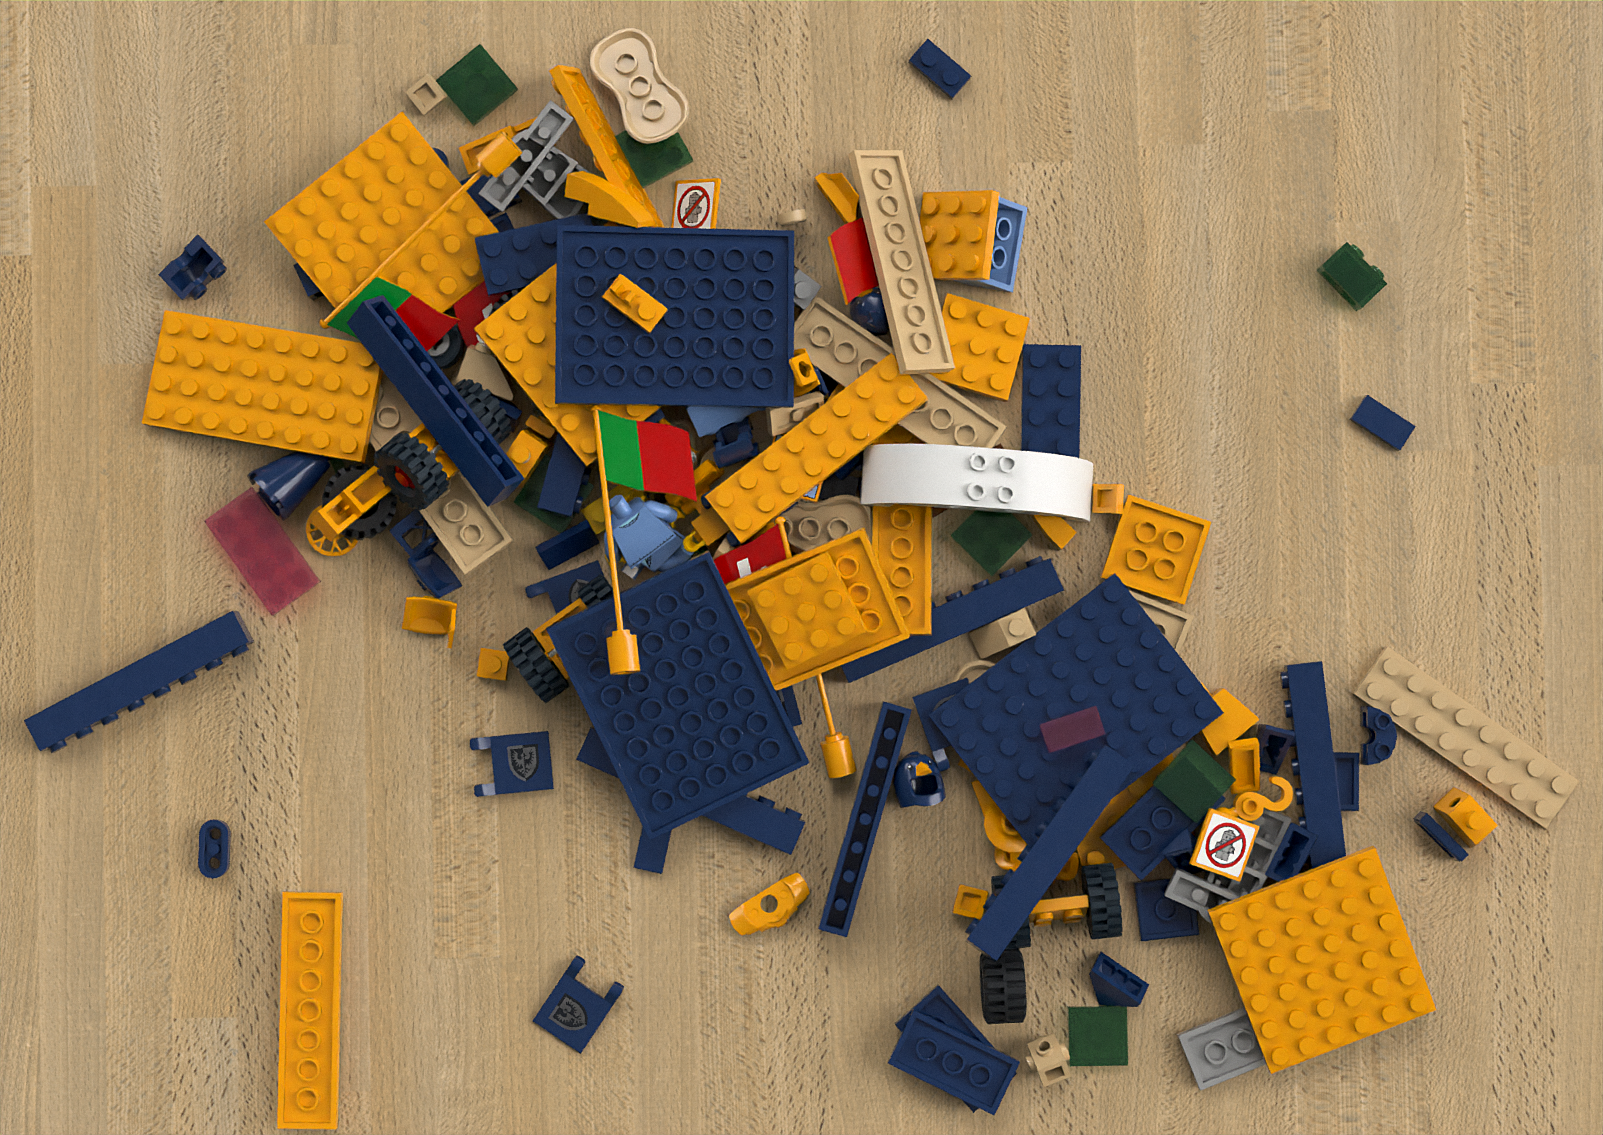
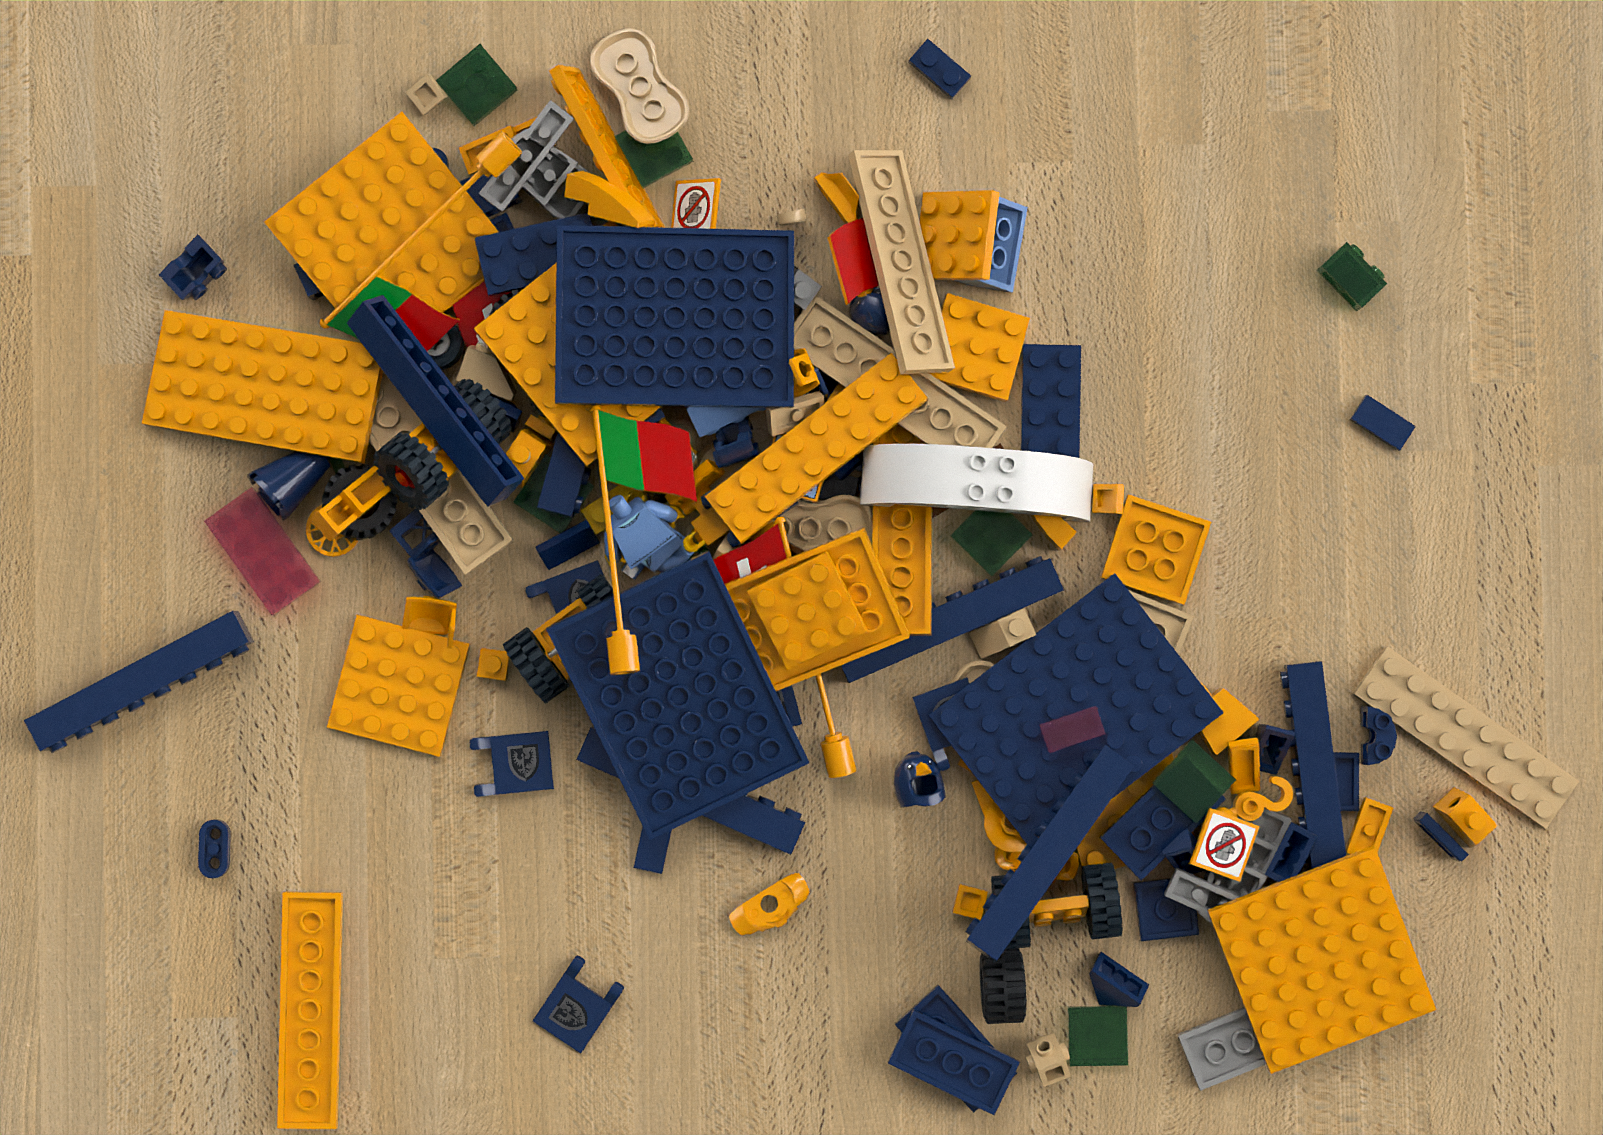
light orange plate [602,274,668,334] -> none
dark blue brick [818,701,912,937] -> none
none -> light orange plate [327,614,471,757]
none -> light orange plate [1345,797,1394,854]

